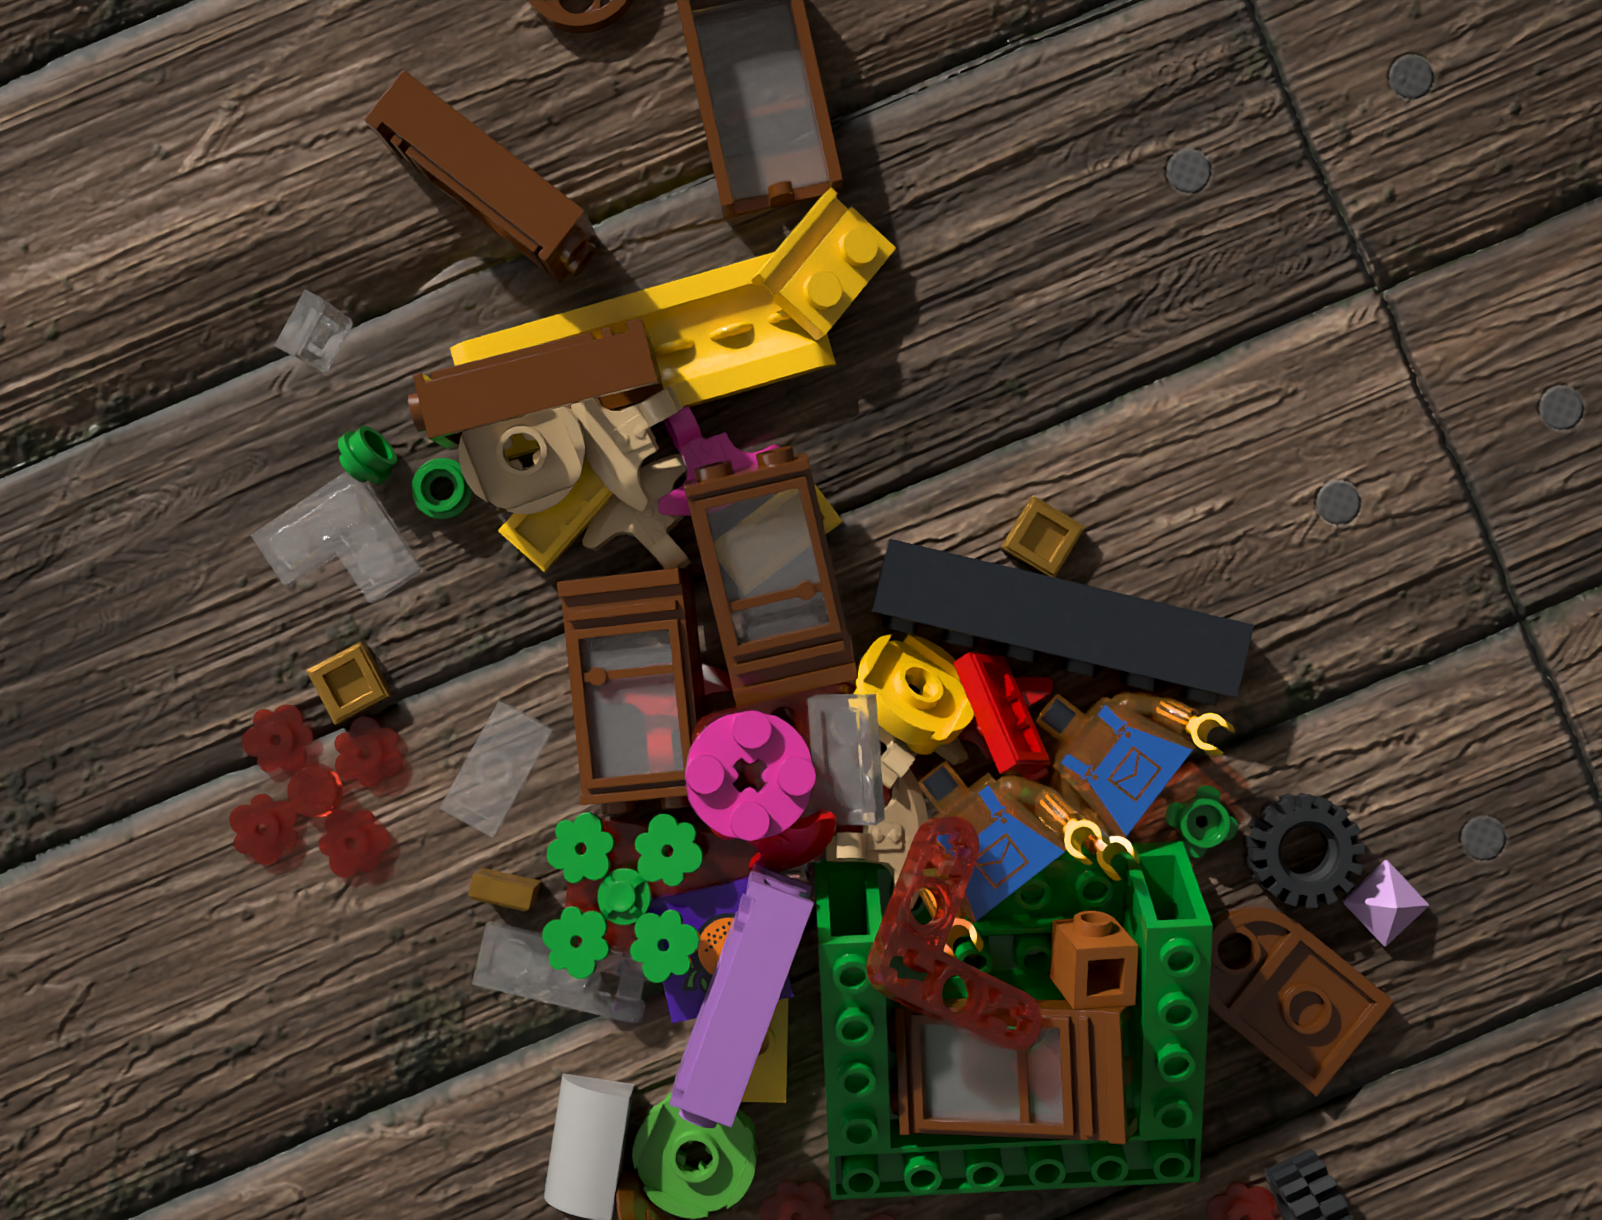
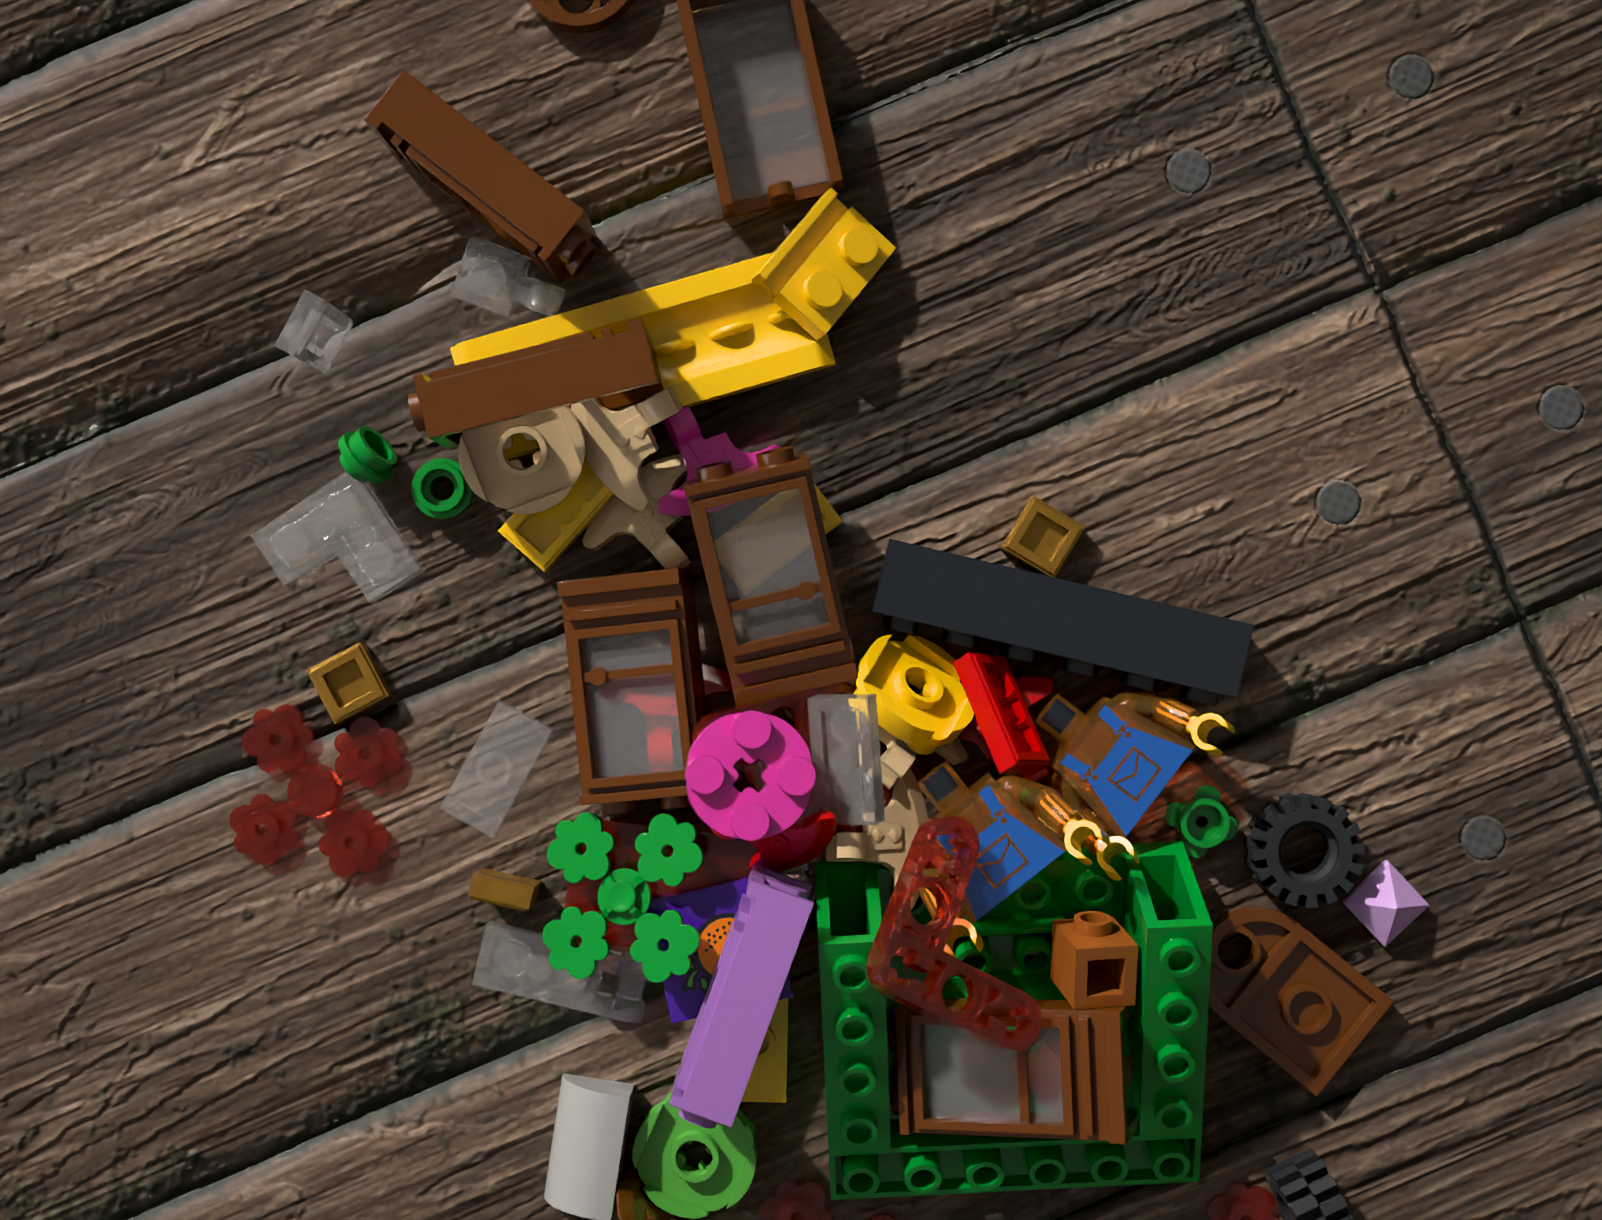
none -> clear plate [451,236,566,317]

